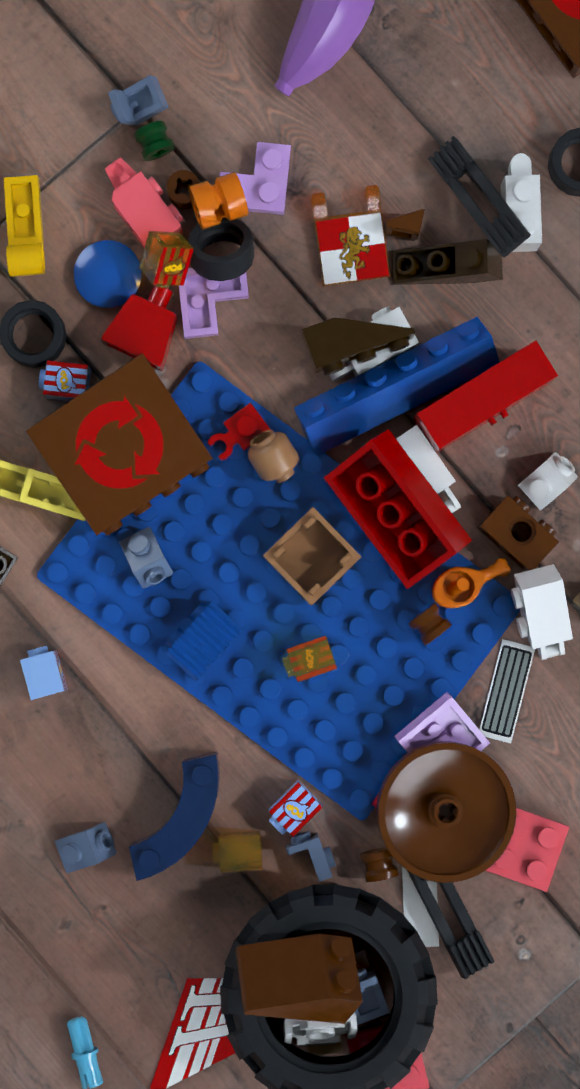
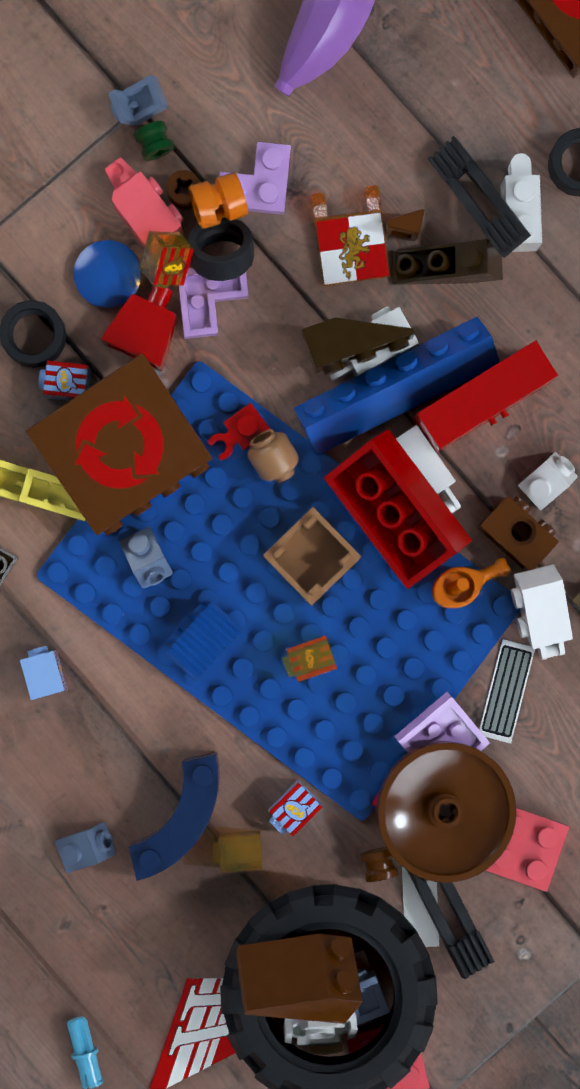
yellow plate [4,175,45,277] -> none
sand blue bracket [286,831,336,882] -> none
reddish brown wheel [408,603,452,646] -> none

